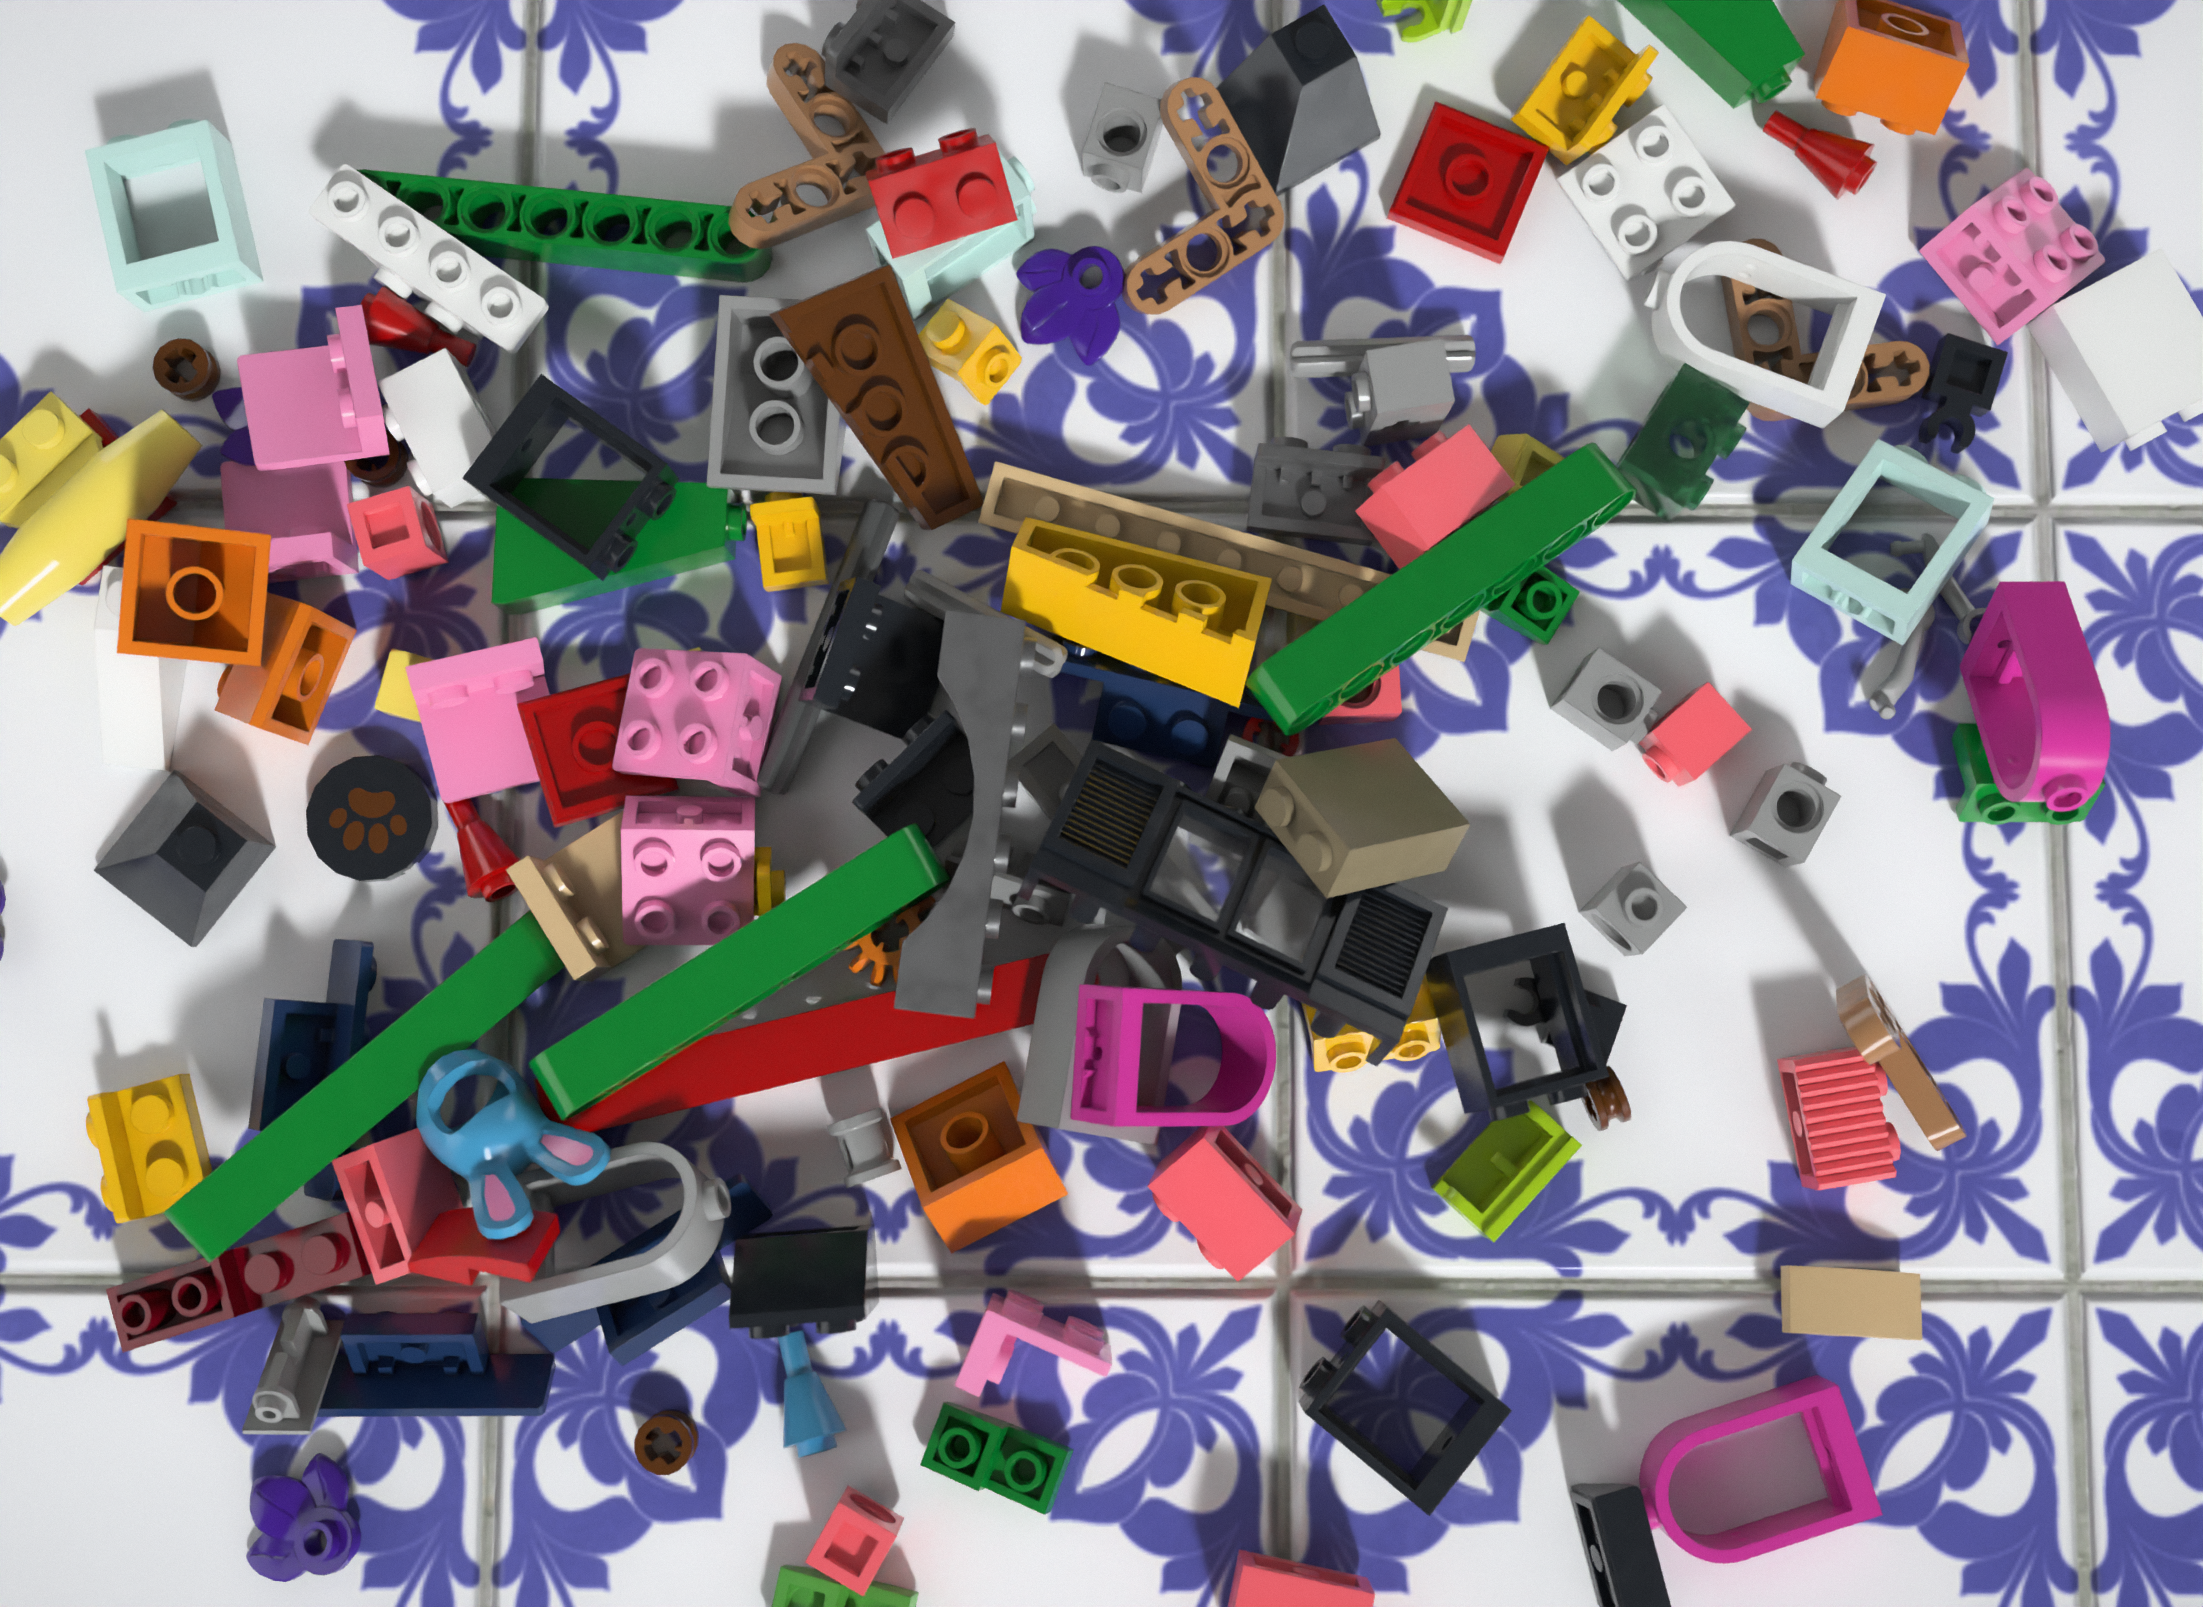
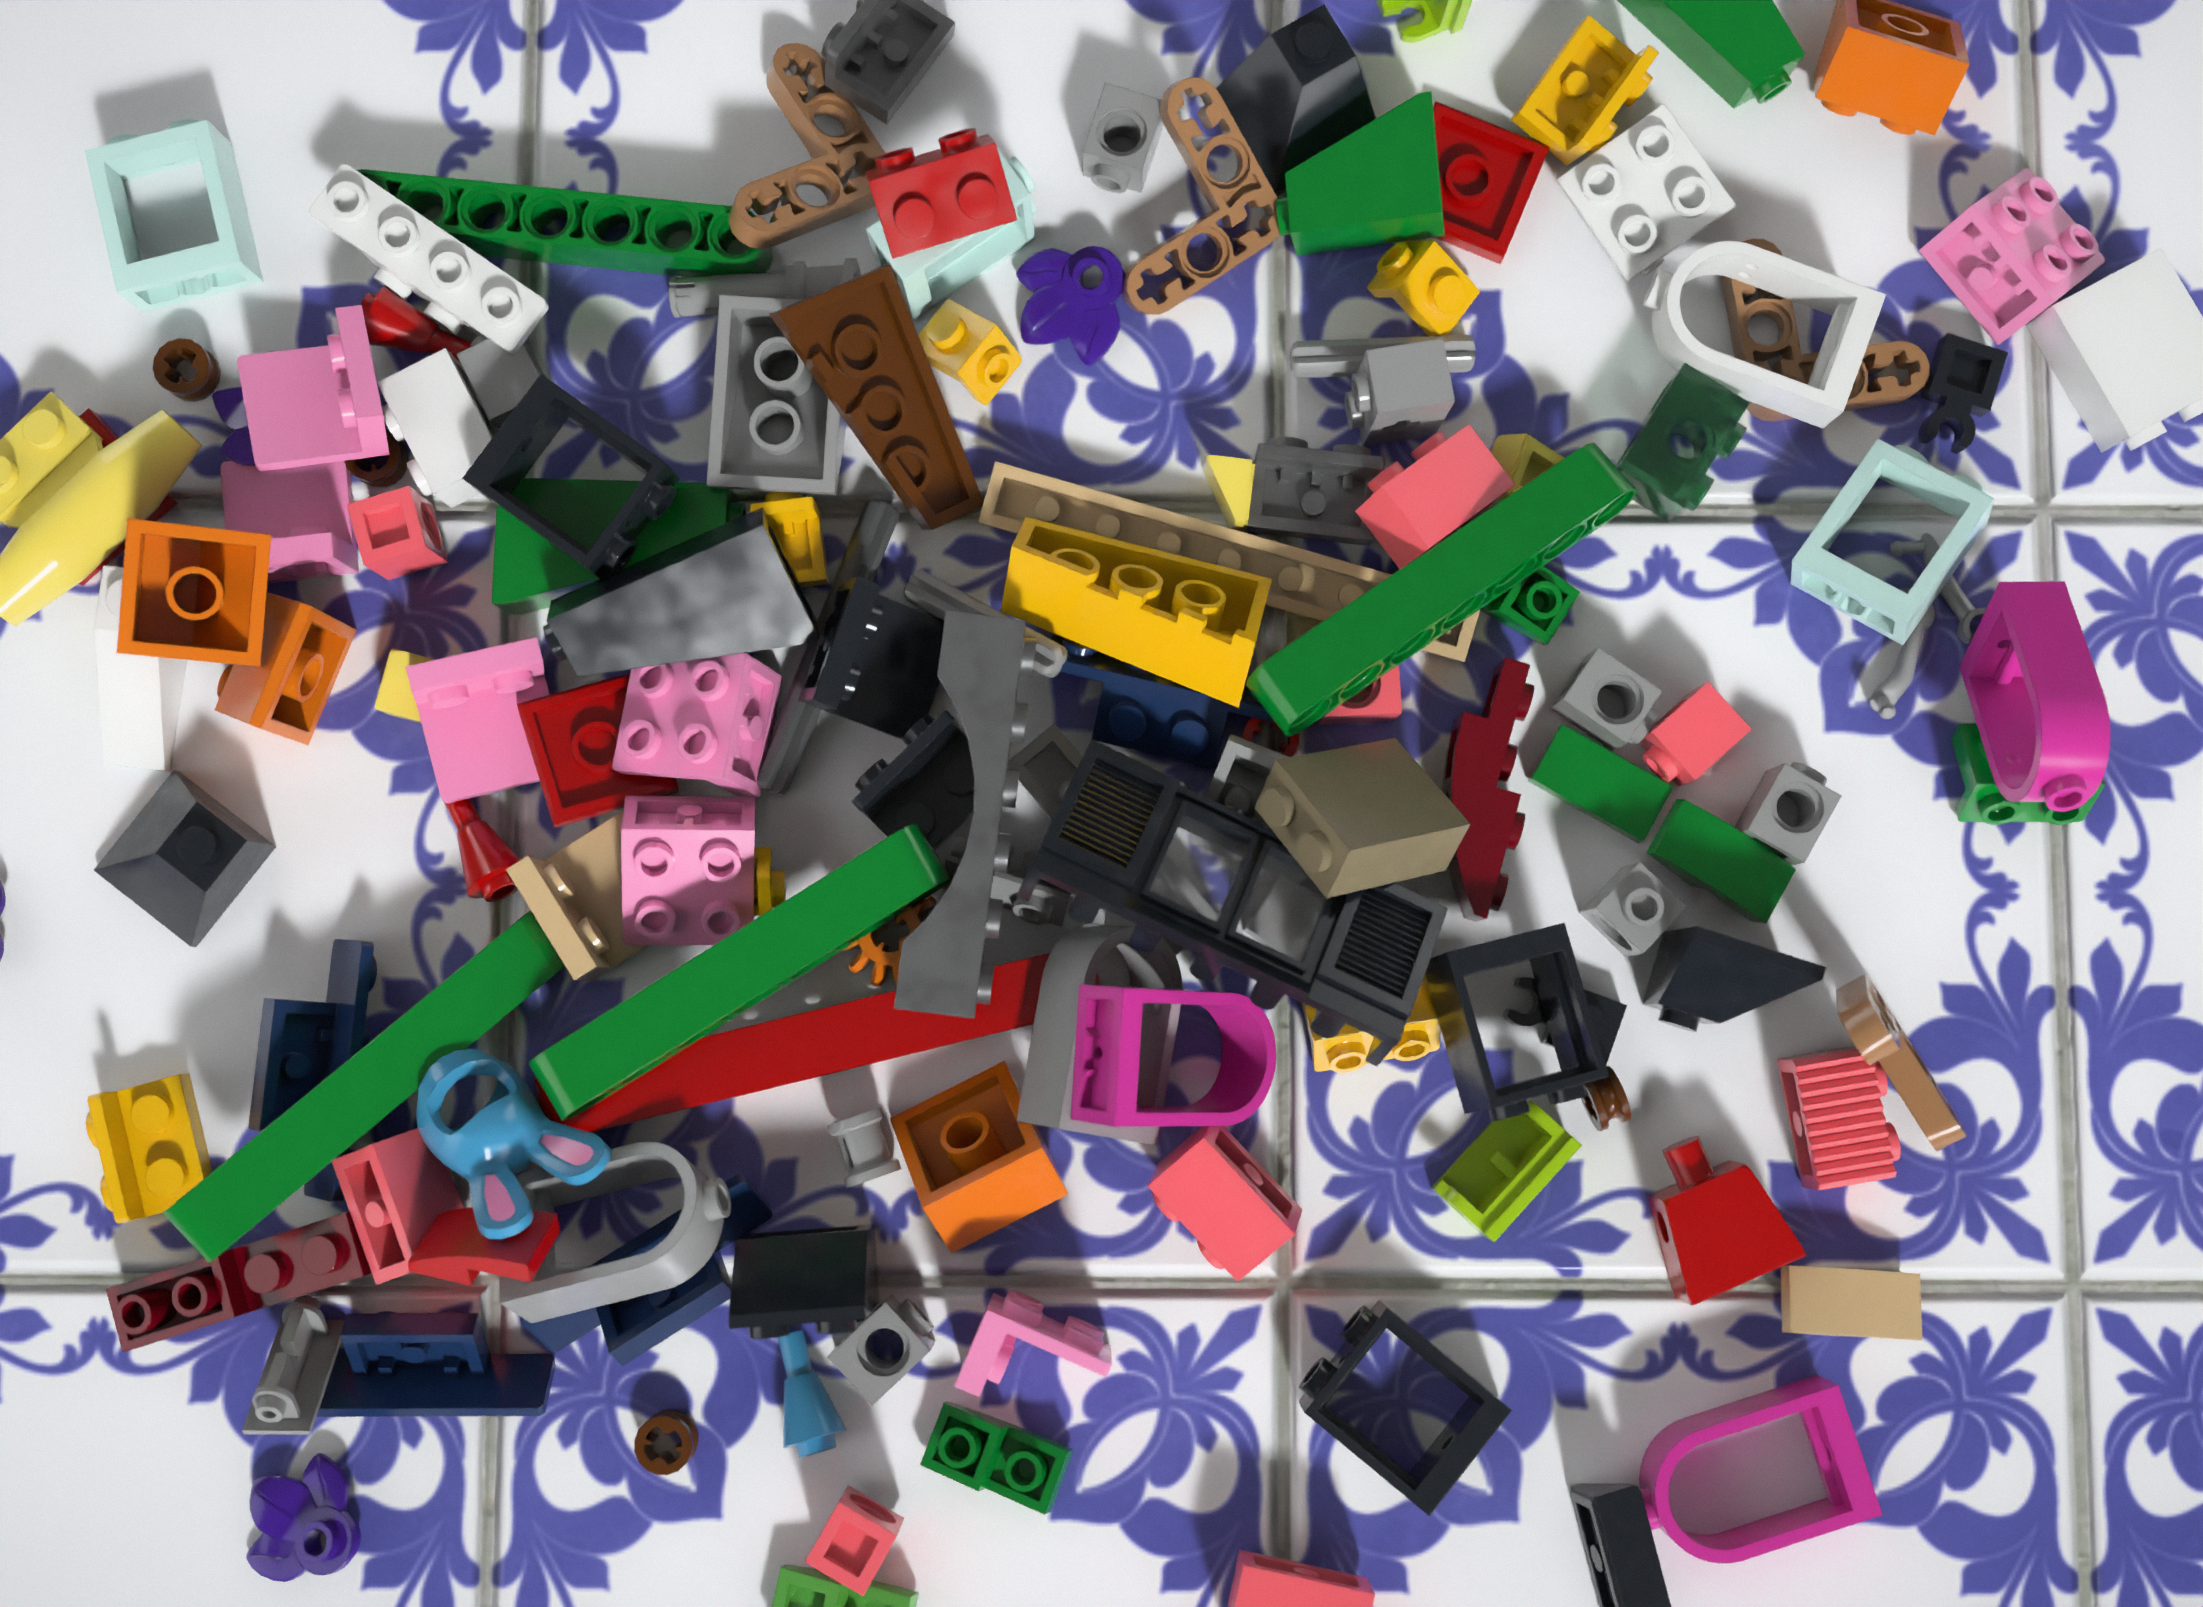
black tile [306,755,438,882] -> none
red cone [1762,110,1877,200] -> none
none -> light grey brick [457,334,546,429]
none -> slope [543,507,819,677]
none -> light grey pin [668,258,861,318]
none -> light grey brick [827,1294,935,1406]
none -> light yellow slope [1204,455,1255,532]
none -> green slope [1276,92,1445,256]
none -> yellow bracket [1367,240,1481,336]
none -> dark red slope [1442,657,1534,922]
none -> green tile [1528,724,1674,843]
none -> black slope [1642,926,1826,1032]
none -> green slope [1646,799,1796,924]
none -> red torso [1649,1136,1806,1306]

